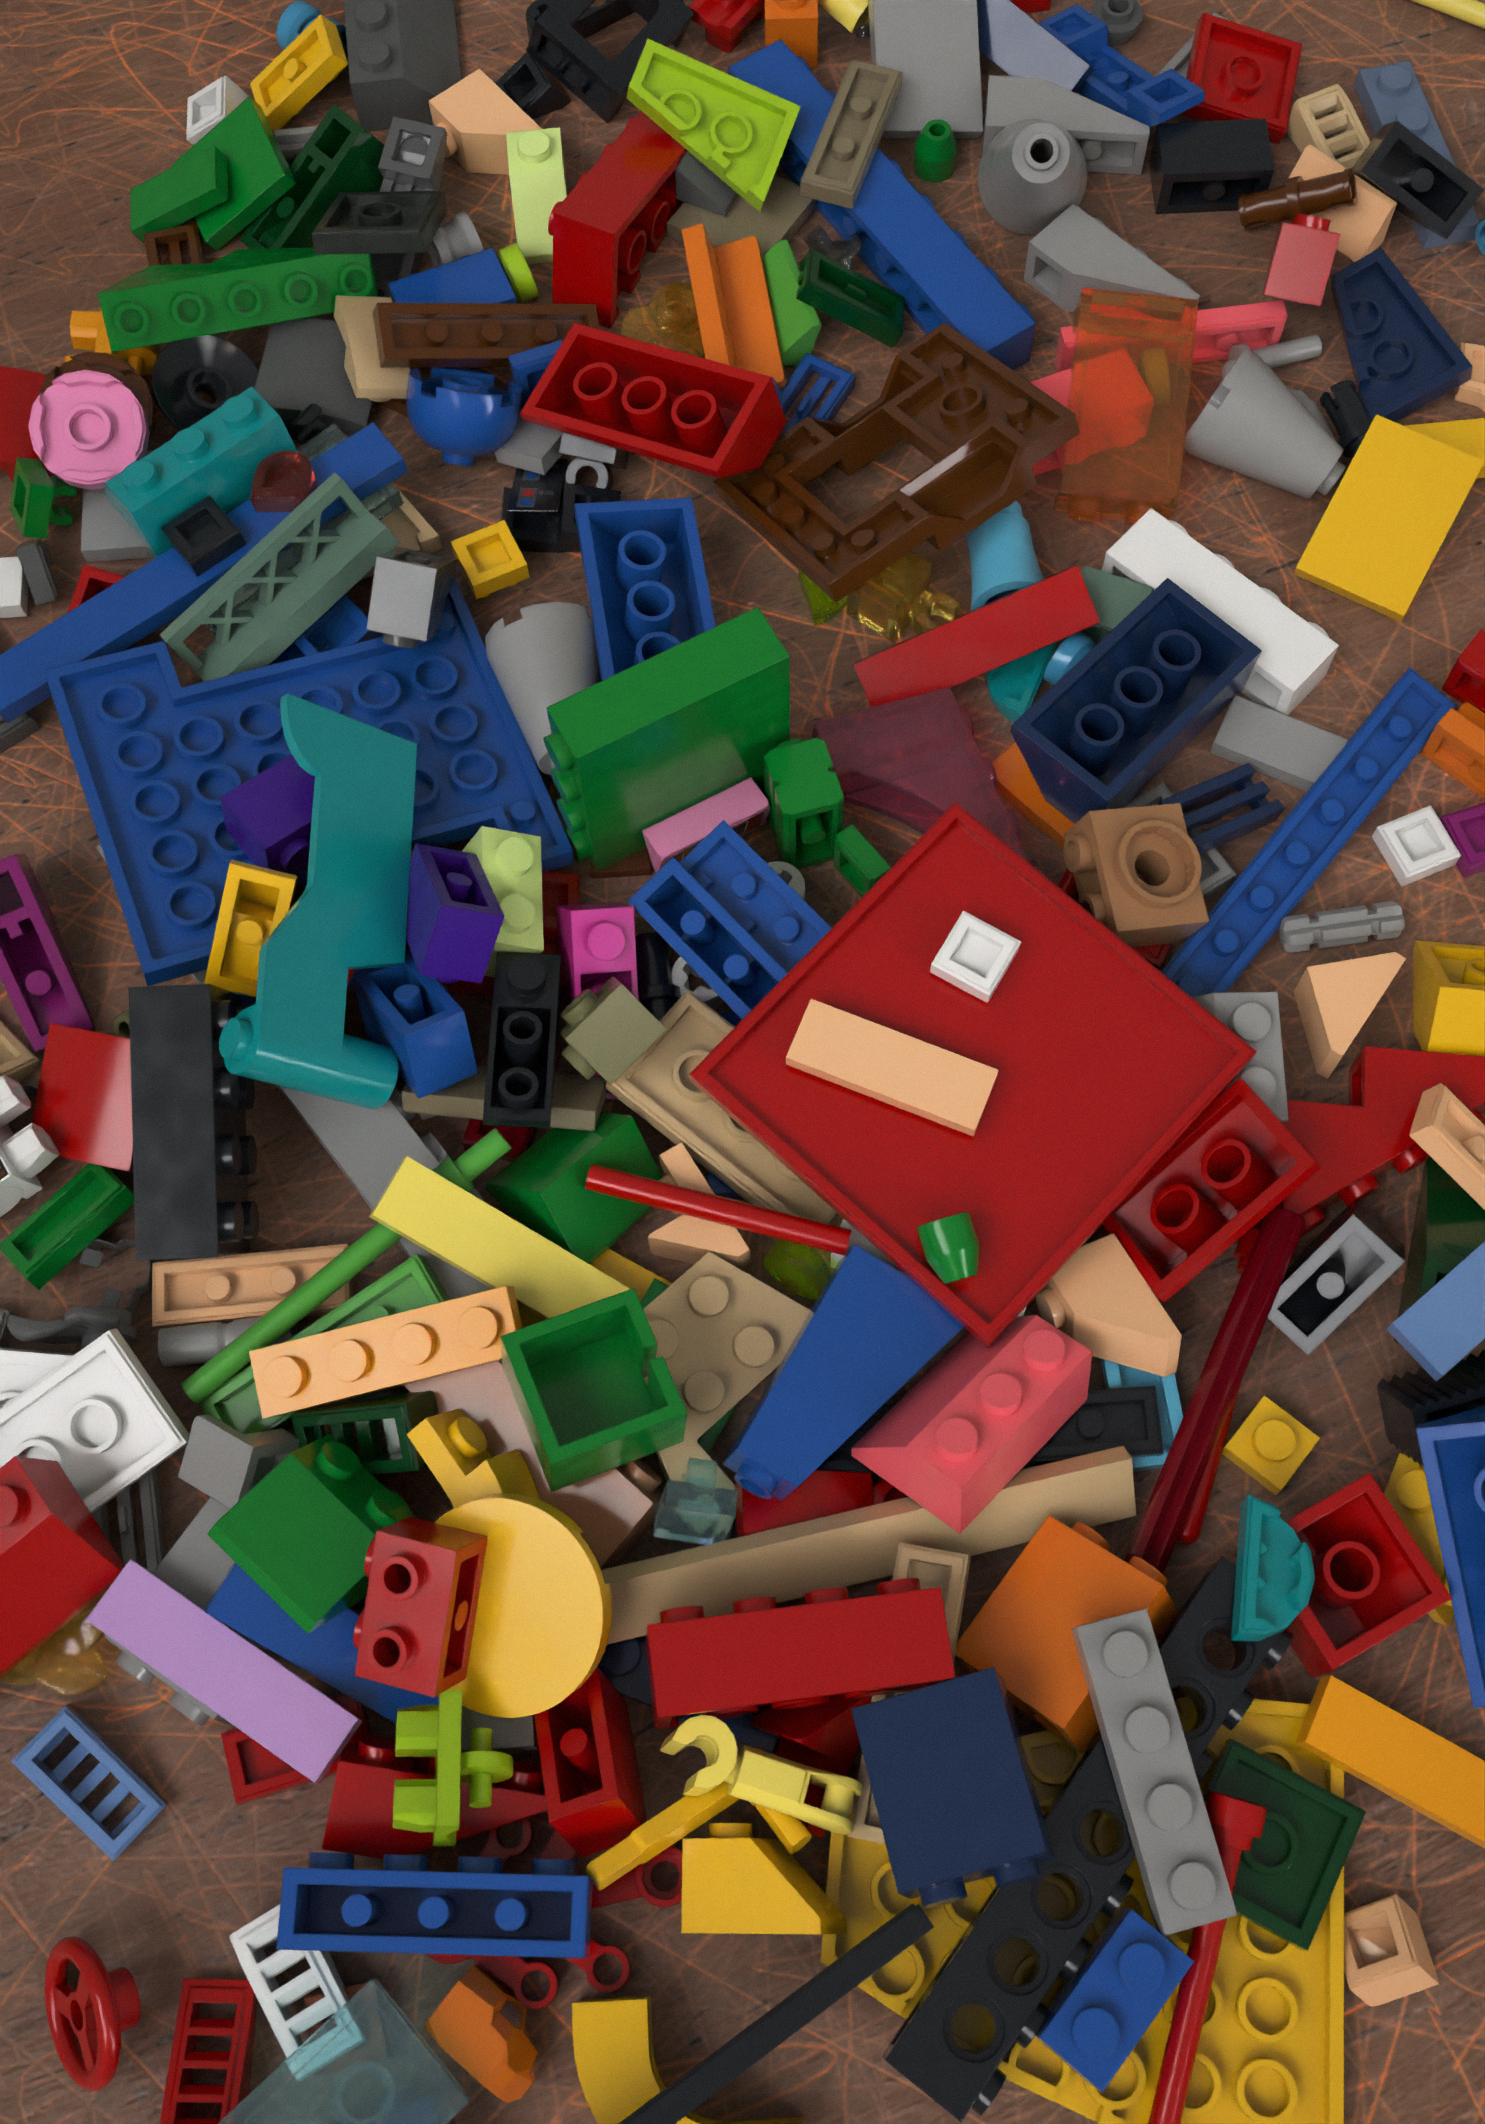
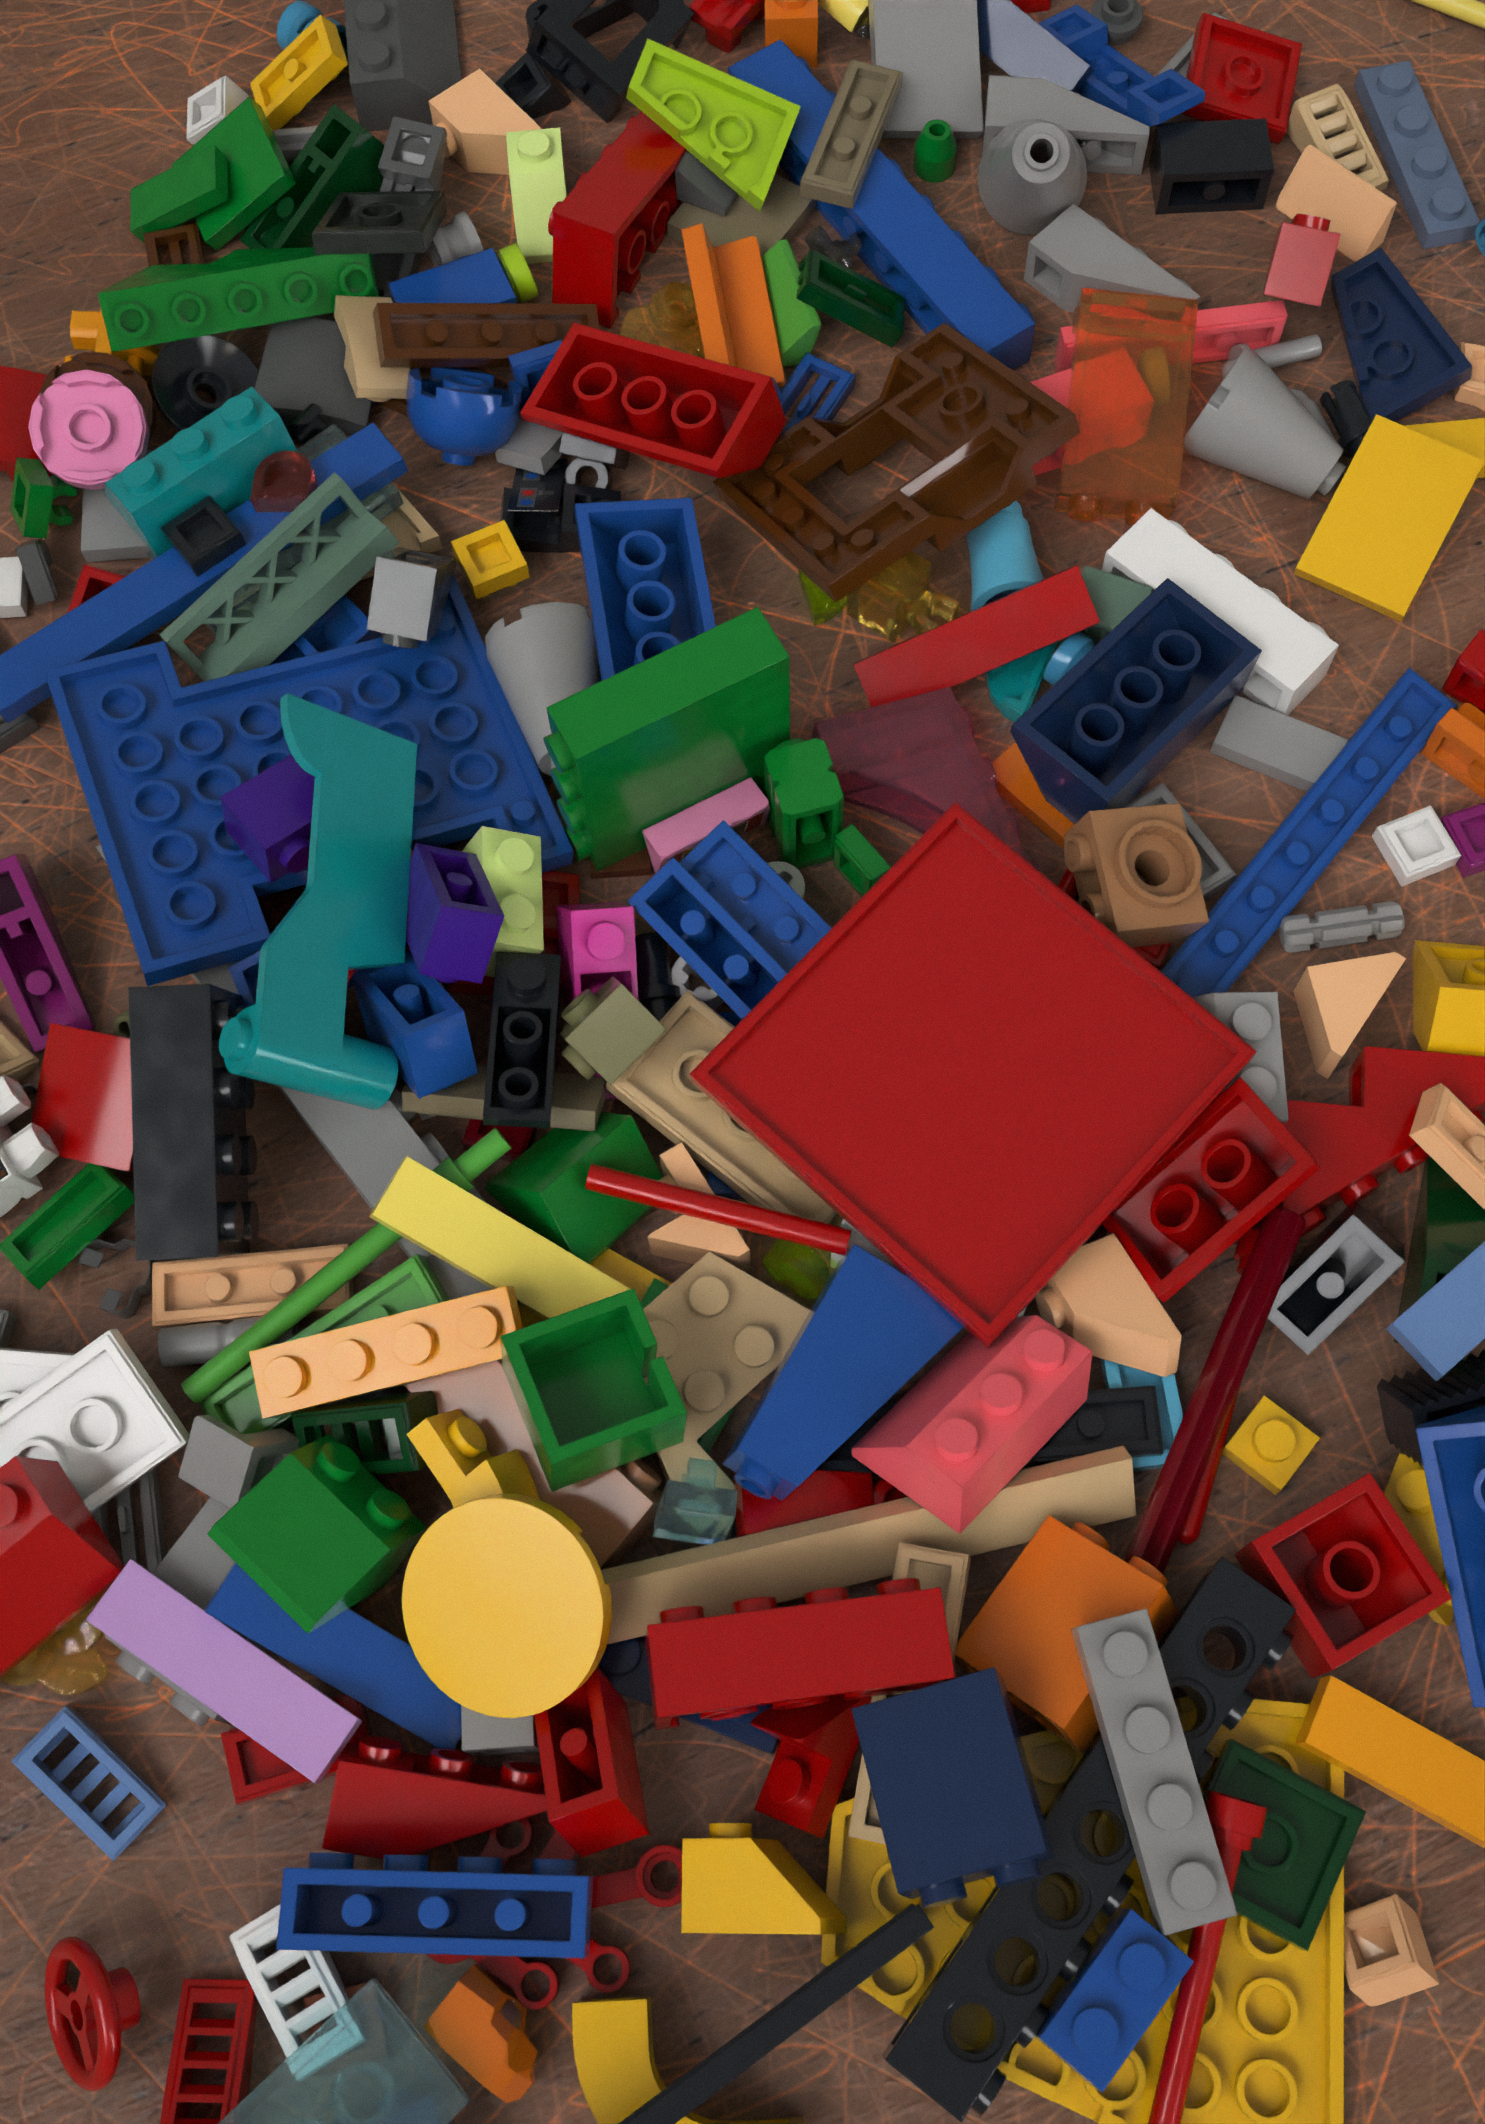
dark grey plate [7,1306,138,1350] -> none
yellow slope [204,859,297,997] -> none
red brick [353,1517,488,1698] -> none
lime hips [392,1690,514,1846] -> none
yellow piece [586,1747,812,1890] -> none
light yellow piece [659,1715,864,1835] -> none
light nougat tile [786,999,999,1137] -> none
green hose [916,1211,979,1284] -> none
white tile [930,911,1021,1003] -> none
dark blue tile [1158,763,1285,854] -> none
teal tile [1231,1495,1315,1641] -> none
reddish brown pin [1238,168,1357,231] -> none
black slope [1352,121,1484,239] -> none

